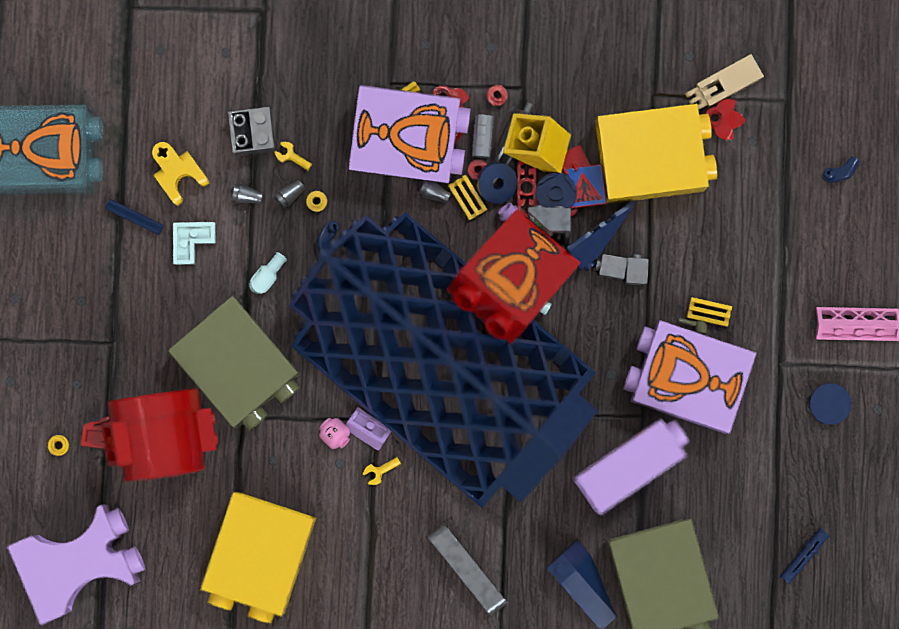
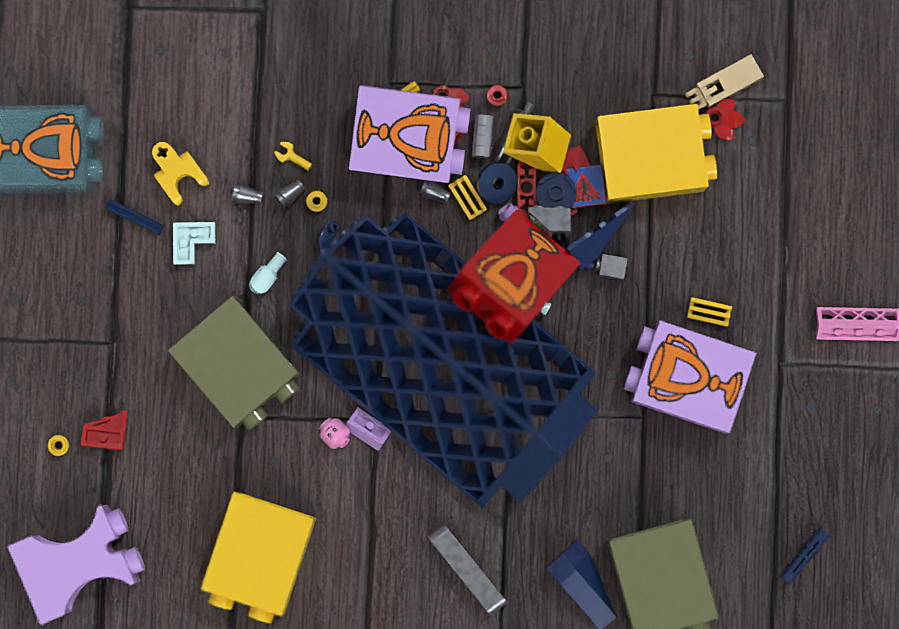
red cylinder [102,388,218,481] -> none
flat silver slope [228,107,276,154] -> none
yellow bar [363,457,401,485] -> none
red plate [468,160,487,180] -> none
lavender brick [572,420,689,514] -> none
flat silver brick [625,254,649,286] -> none
olive hand [678,318,707,333] -> none
dark blue tile [809,383,852,425] -> none
dark blue arm [823,156,860,183] -> none

